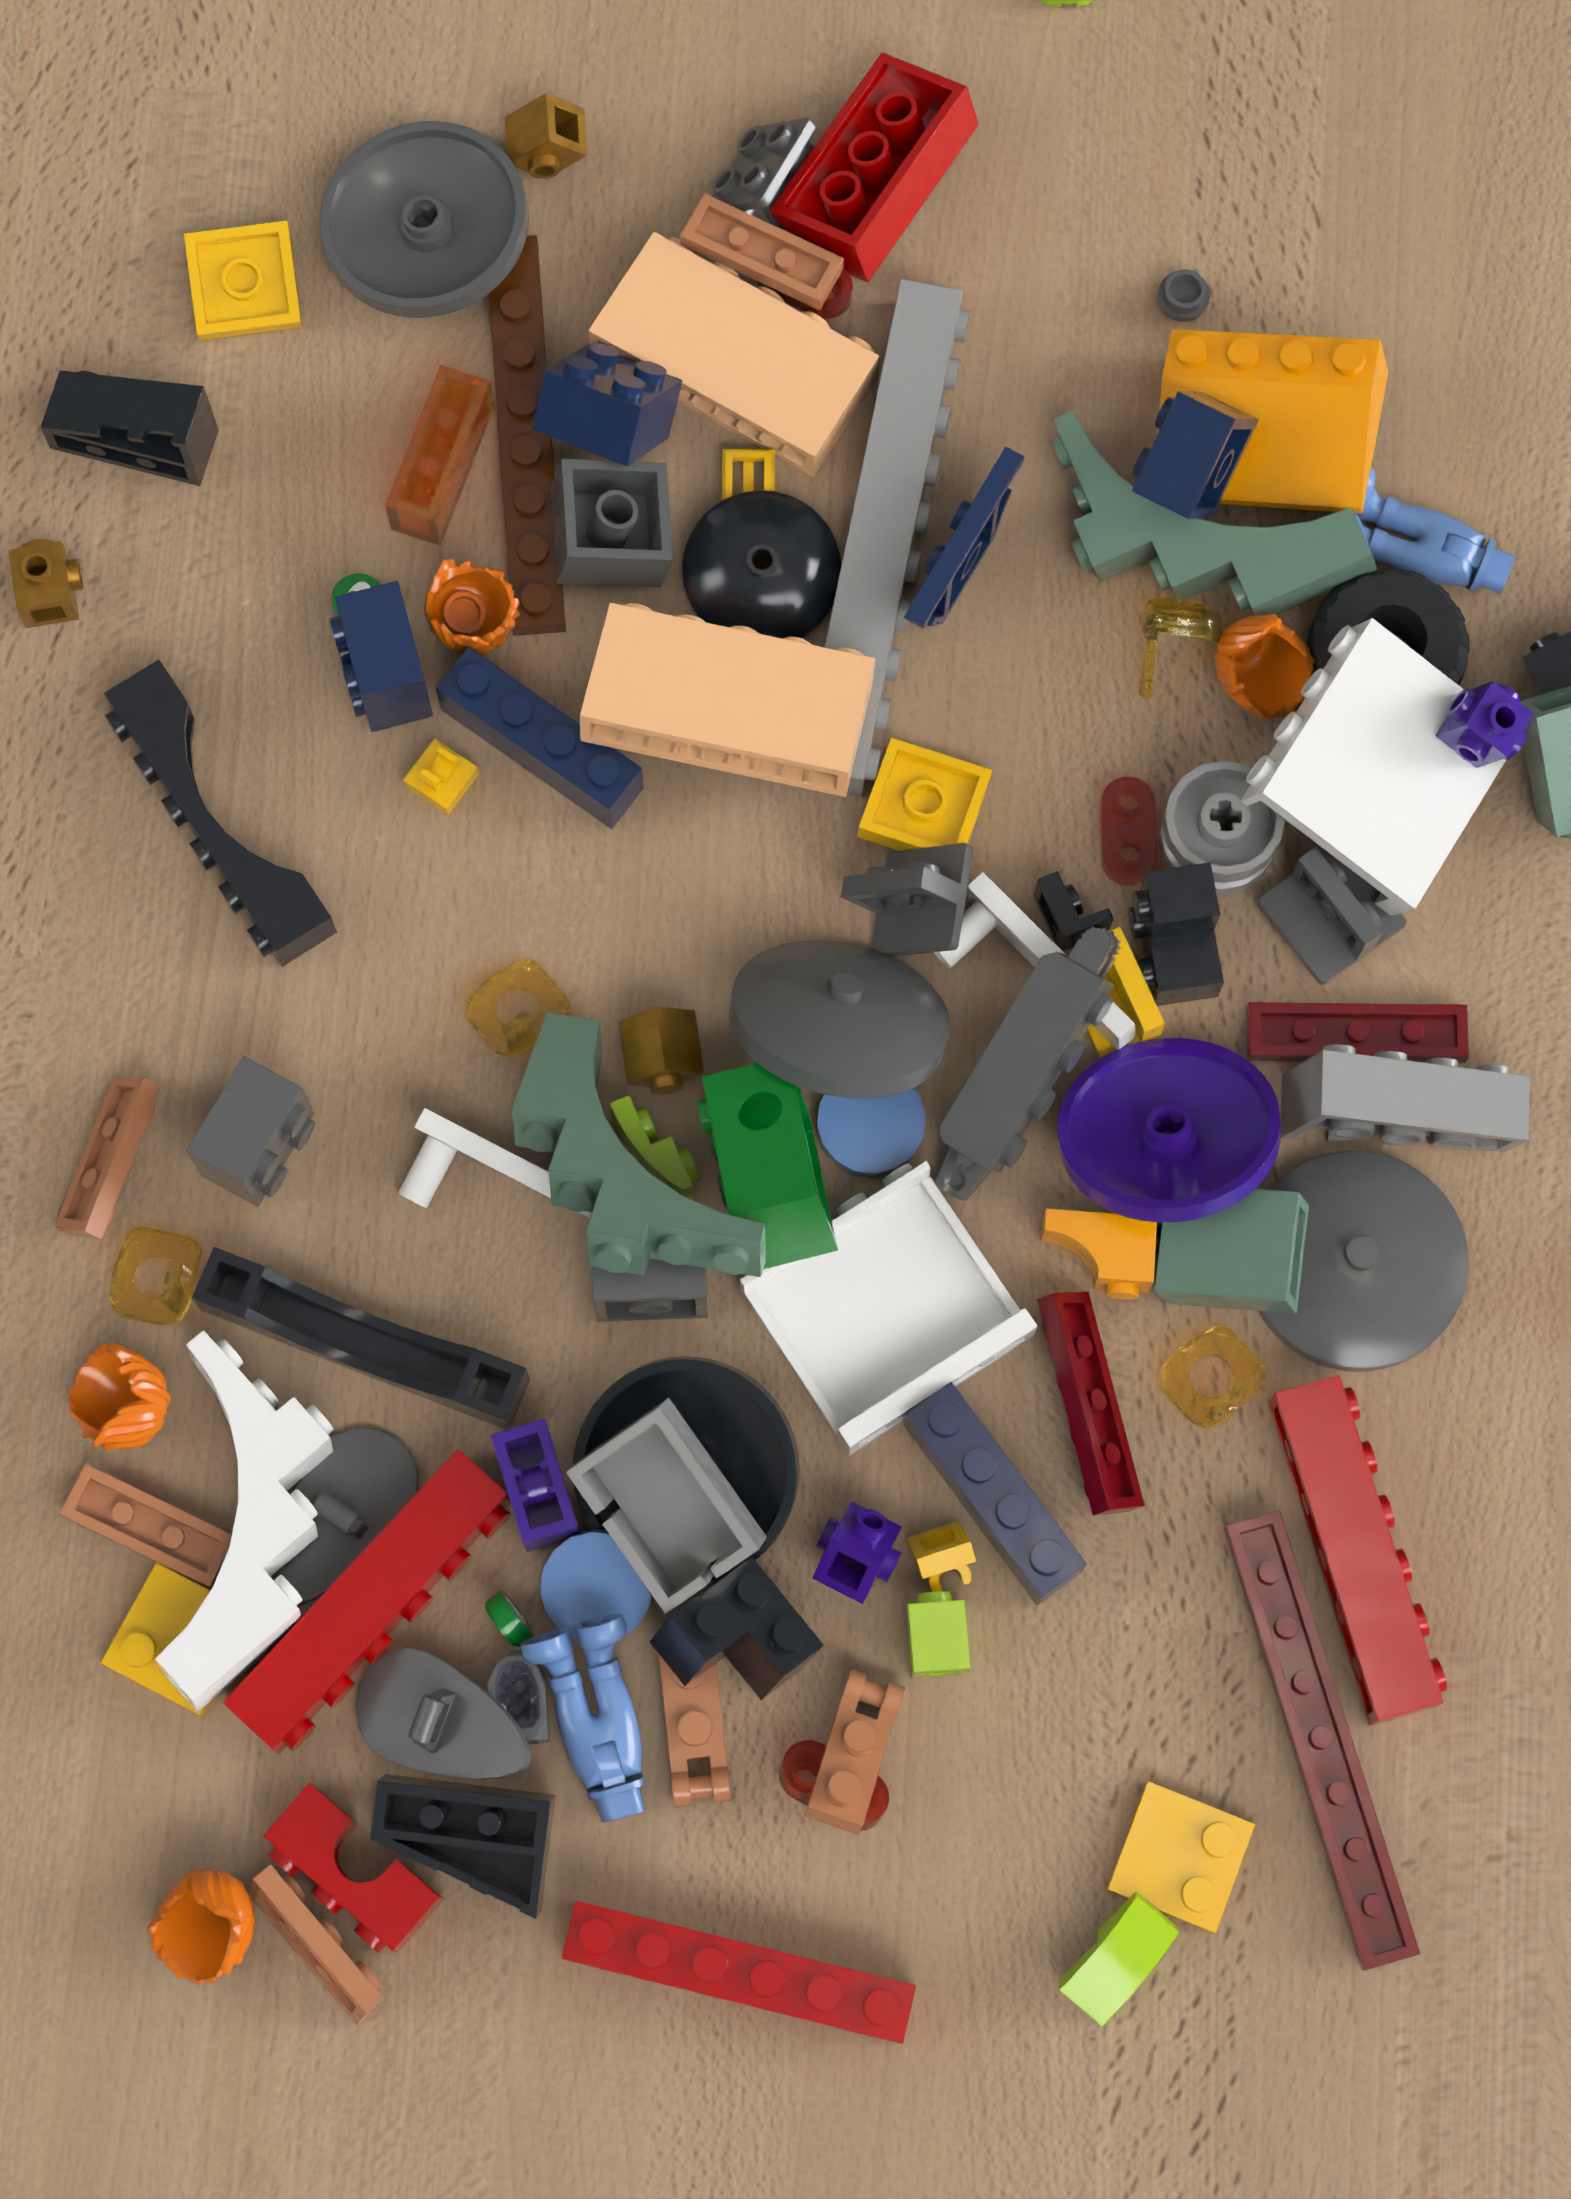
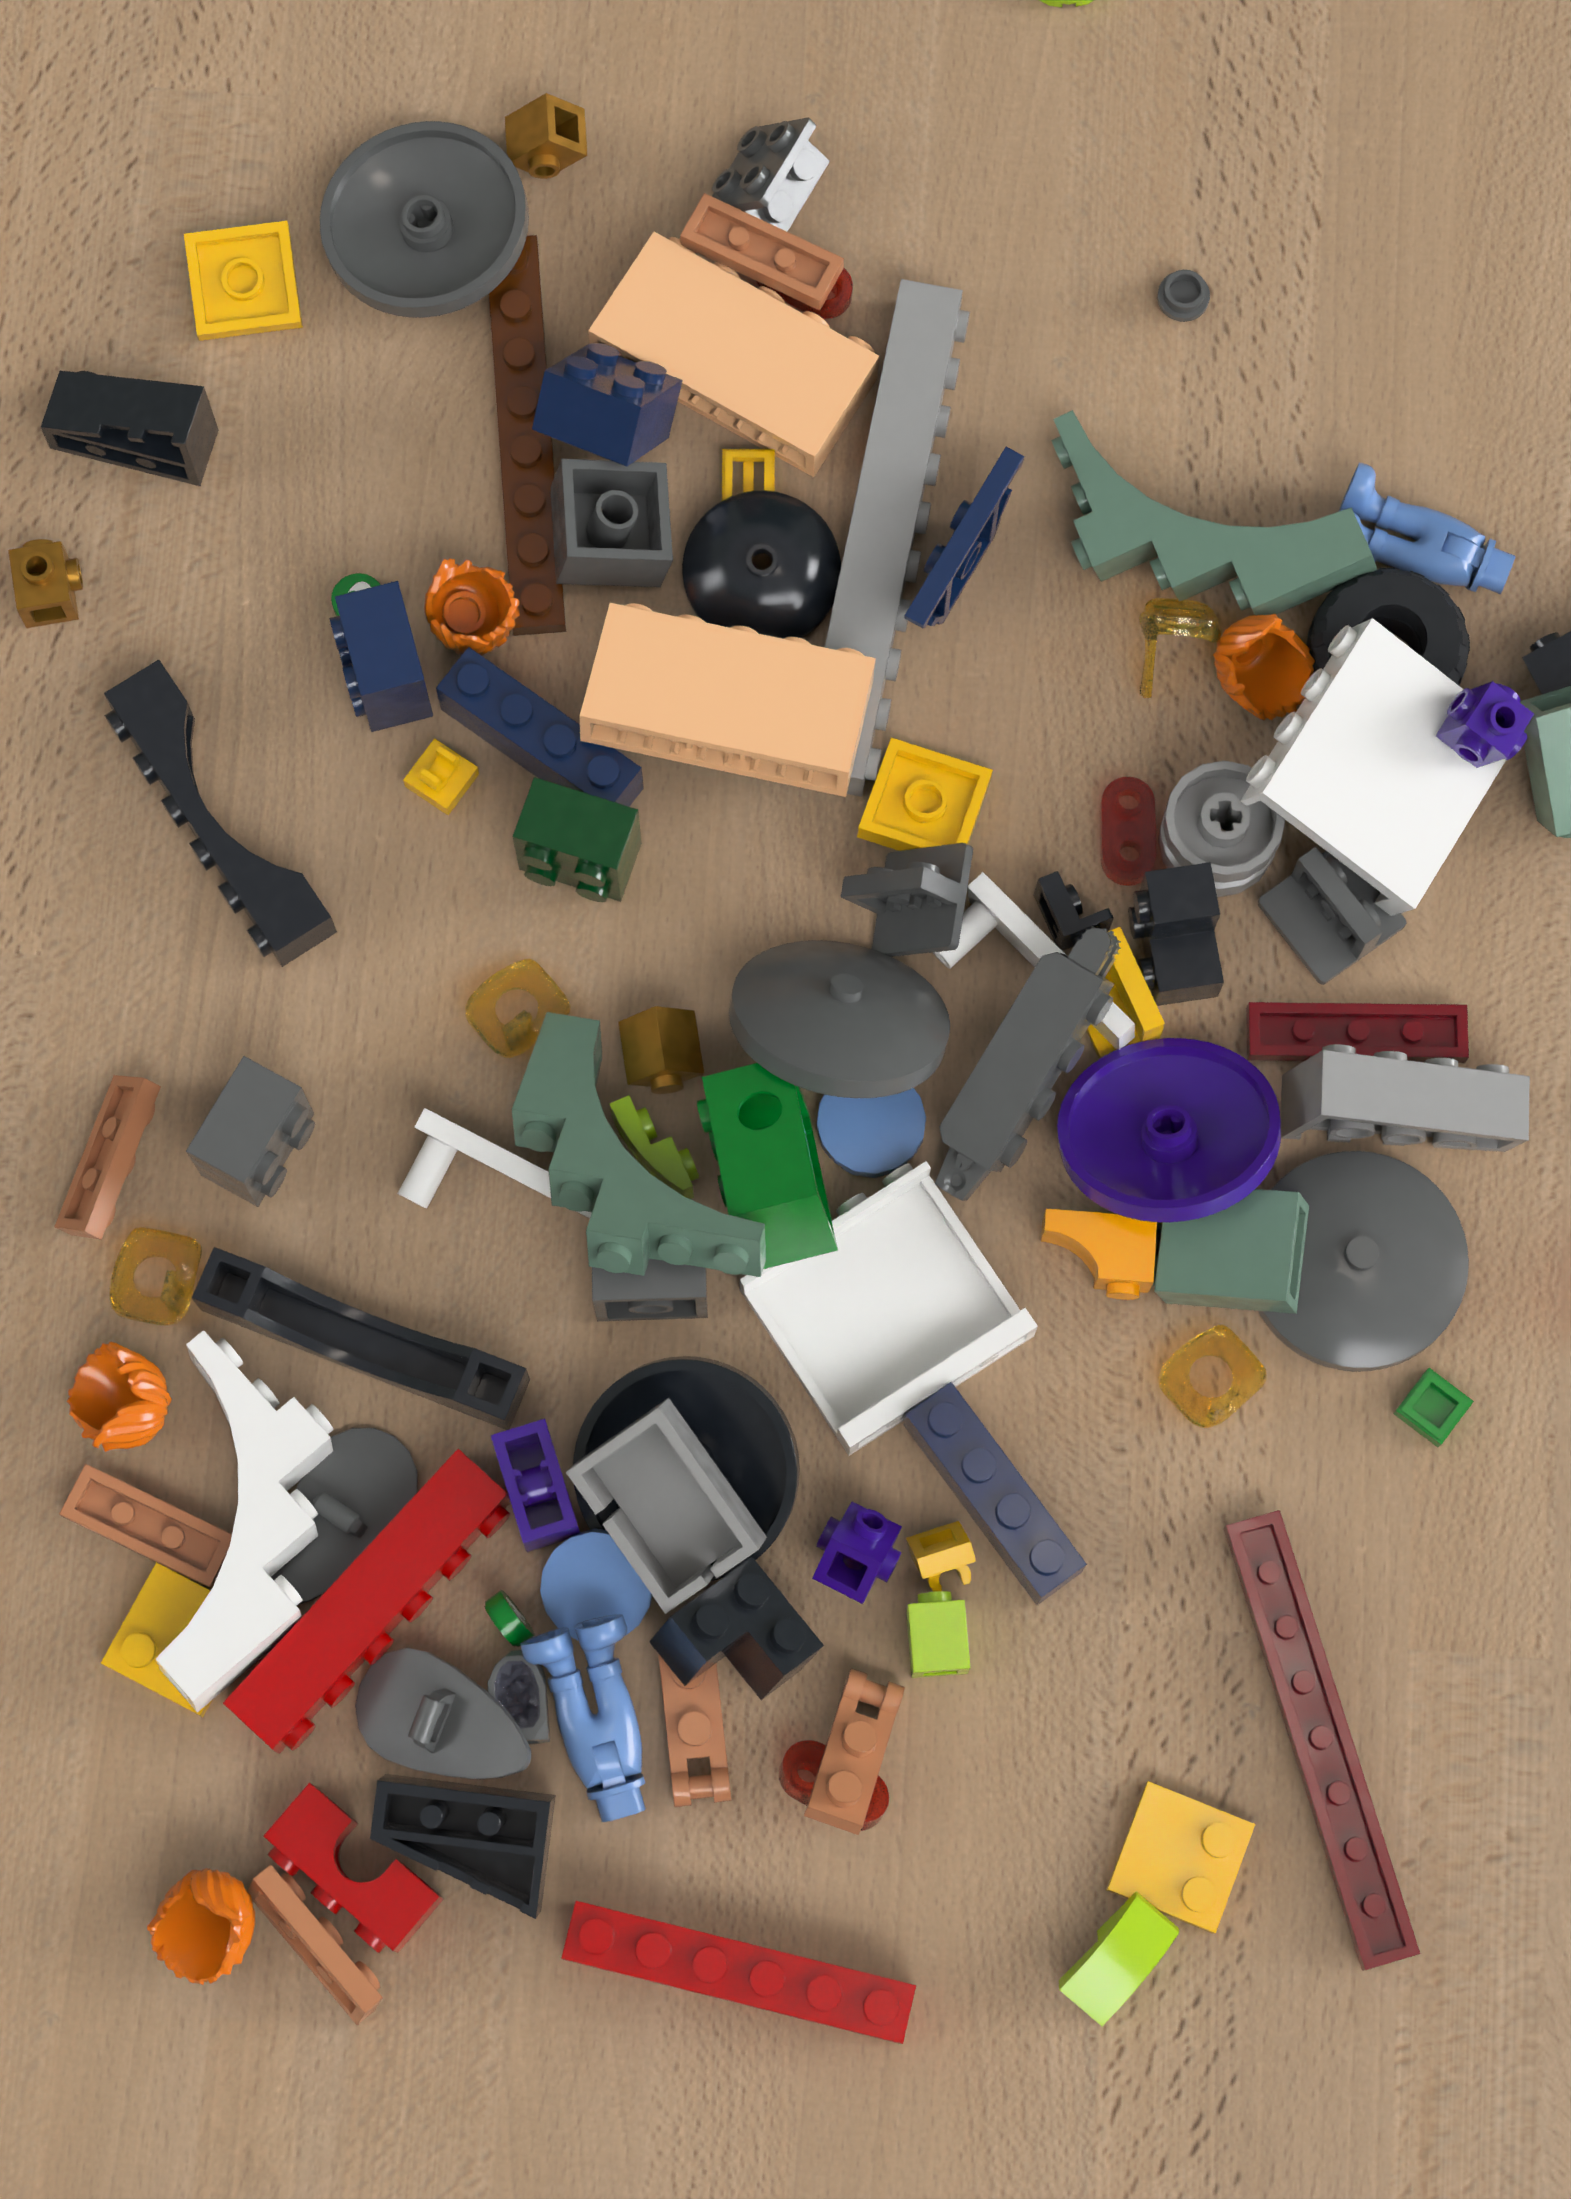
clear orange brick [385,365,495,546] -> none
red slope [770,52,979,283] -> none
dark red plate [1037,1291,1145,1516] -> none
dark blue brick [1132,391,1259,519] -> none
light orange slope [1157,329,1388,514] -> none
brick [1268,1375,1447,1726] -> none
none -> dark green brick [512,777,642,902]
none -> green tile [1393,1368,1474,1447]

